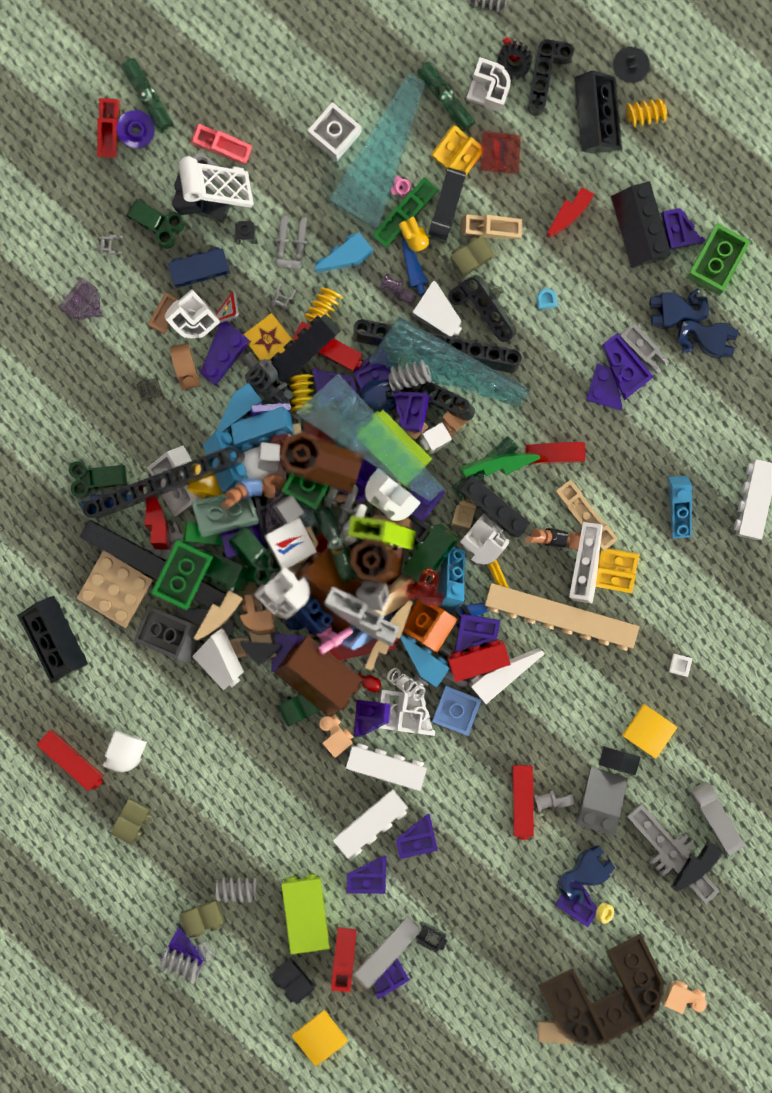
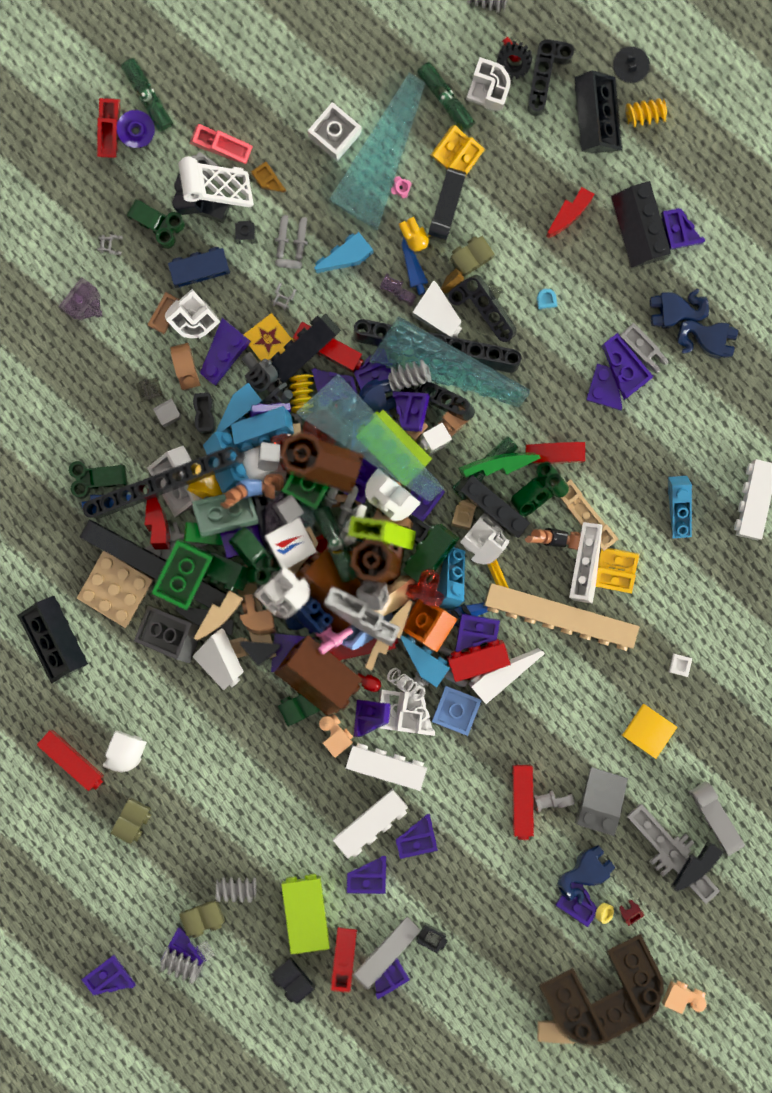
piece [216,291,239,323] -> none
yellow slope [292,1010,348,1067] -> none
yellow piece [304,287,343,323] -> none
green slope [373,177,439,248] -> none
tan slope [460,214,522,239] -> none
clear red tile [481,131,521,174] -> none
black slope [598,746,641,775] -> none
bright green brick [686,223,751,296] -> none
none -> dark purple wing [81,955,136,995]
none -> light grey piece [153,398,182,428]
none -> black brick [193,392,216,434]
none -> pearl gold tile [251,161,286,193]
none -> pearl gold tile [441,269,464,294]
none -> dark green piece [511,462,569,517]
none -> dark red tile [619,900,645,926]

